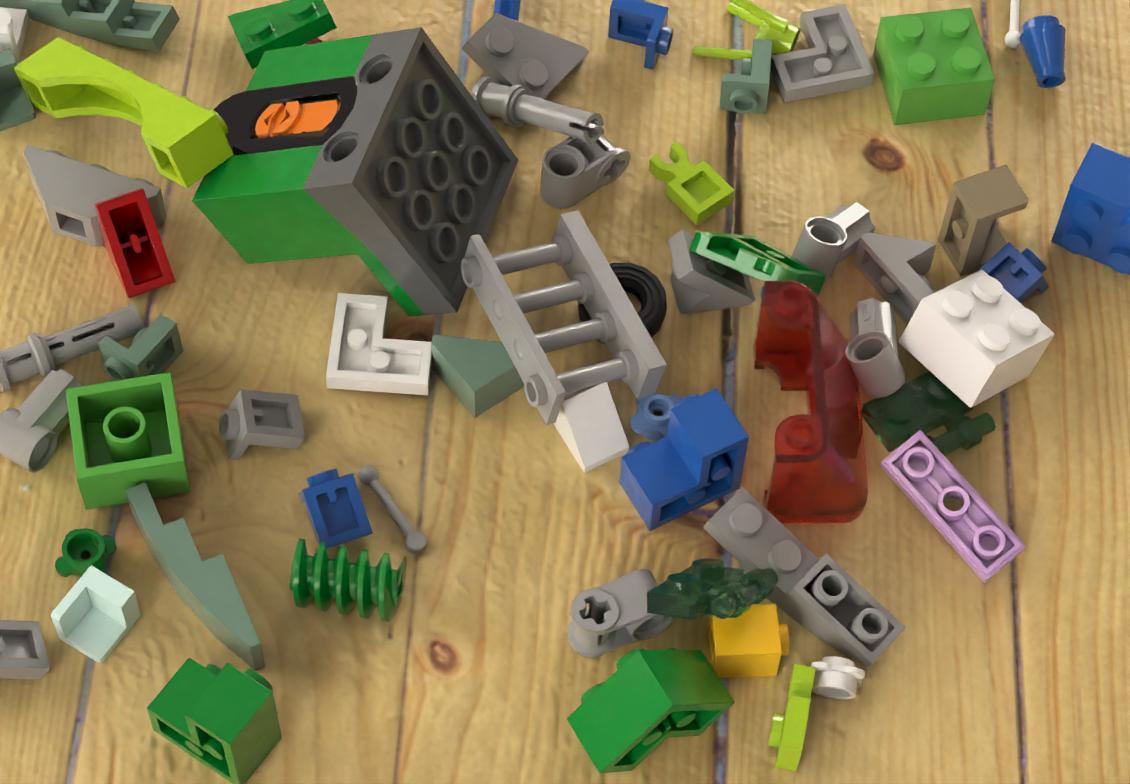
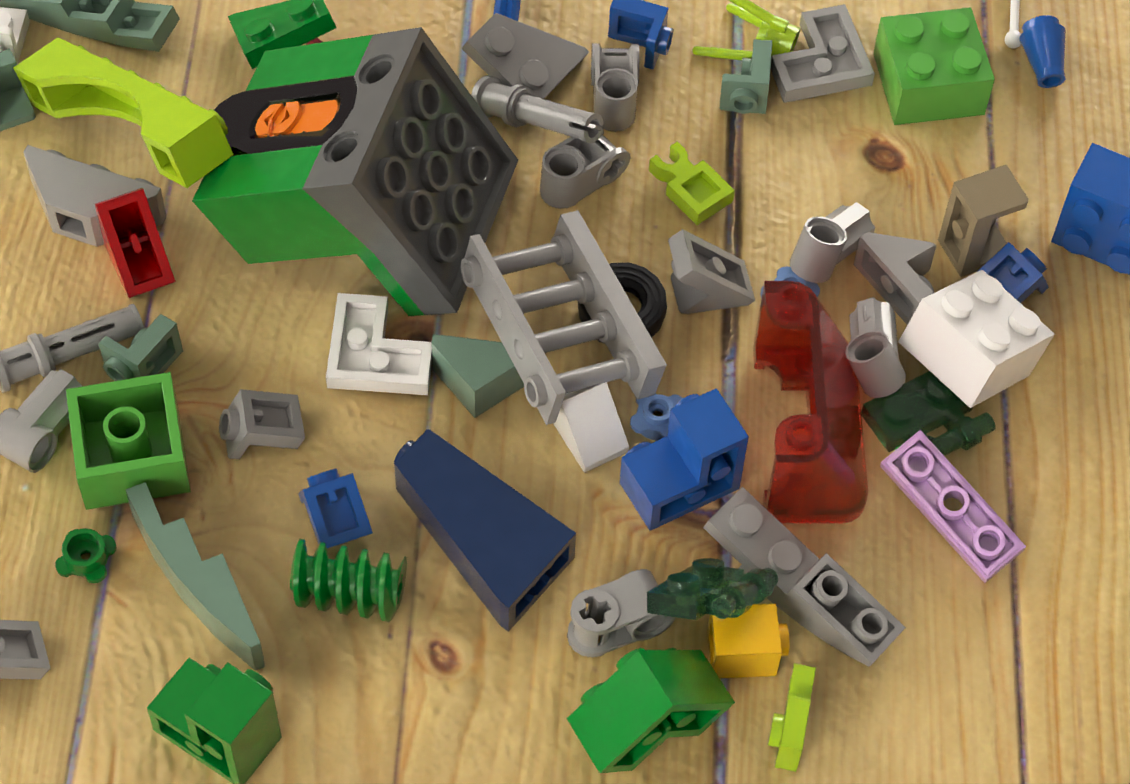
light aqua panel [51,565,141,663] -> none
light grey hinge [359,465,427,554] -> none
green wing [690,231,827,298] -> none
white plate [811,656,865,700] -> none
none -> dark blue slope [394,429,576,632]
none -> light grey piece [591,43,639,132]

